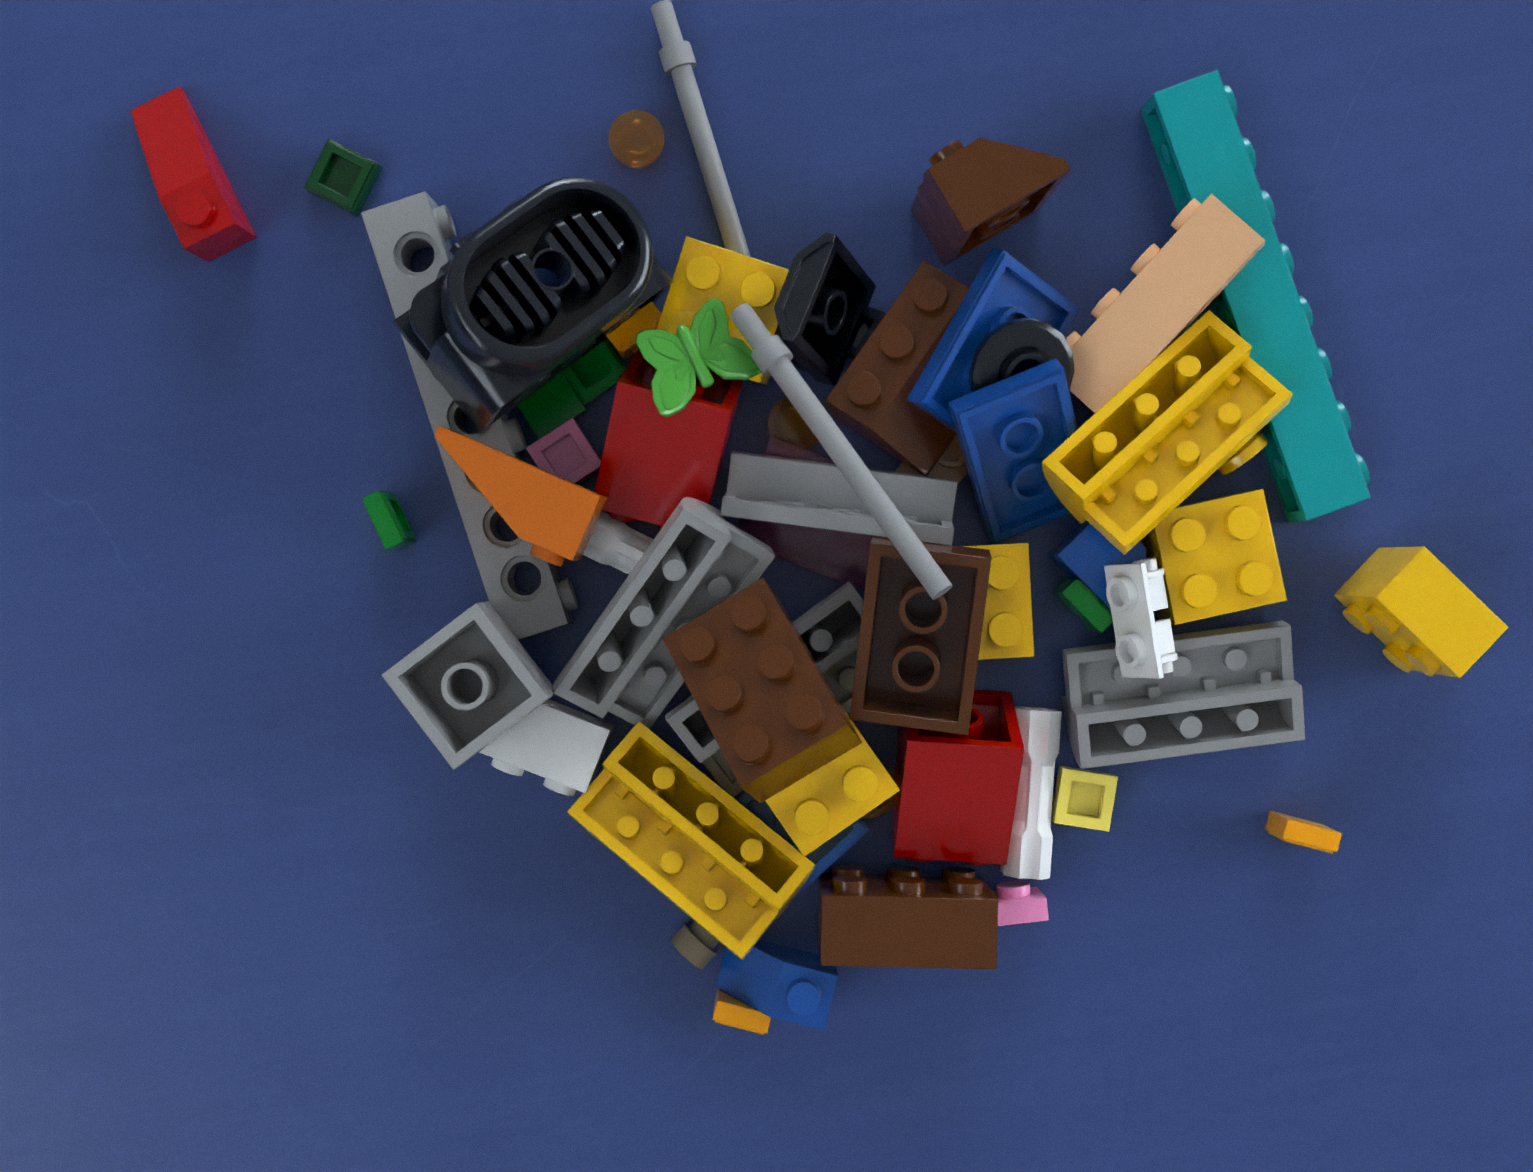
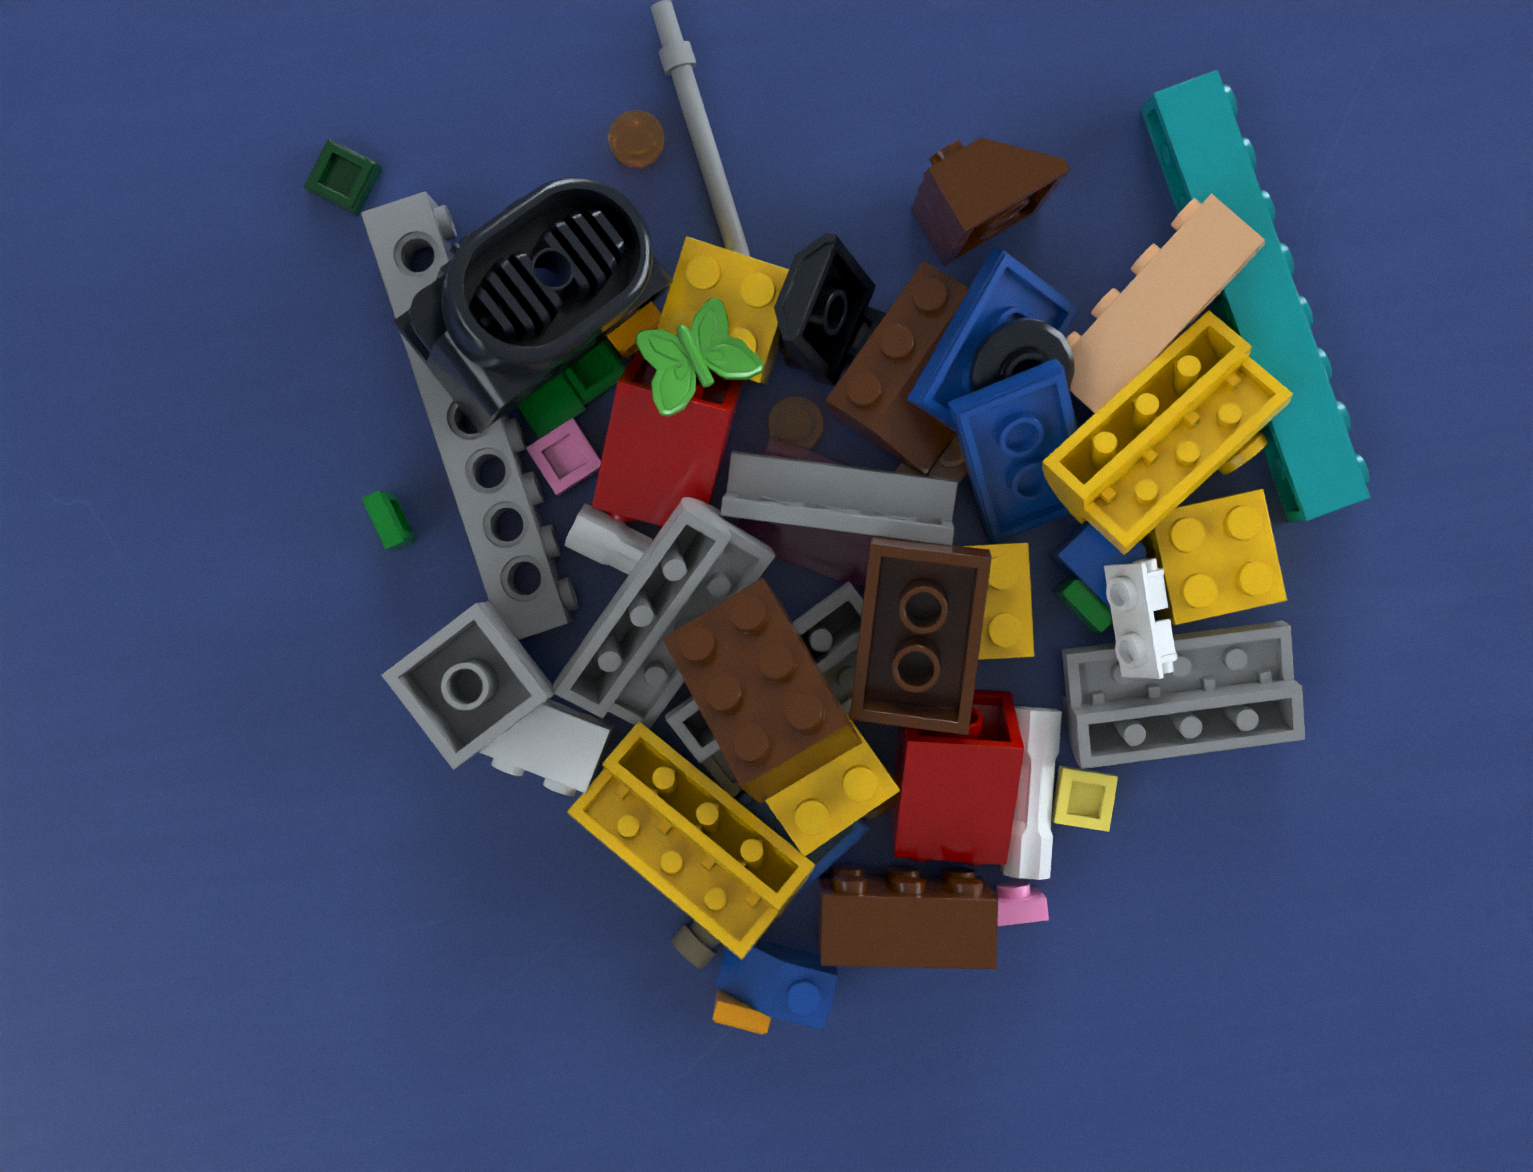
red slope [130,86,257,262] -> none
orange slope [434,426,607,567] -> none
light grey bar [730,303,953,600] -> none
light orange tile [1265,811,1342,854] -> none
yellow brick [1334,546,1509,678] -> none

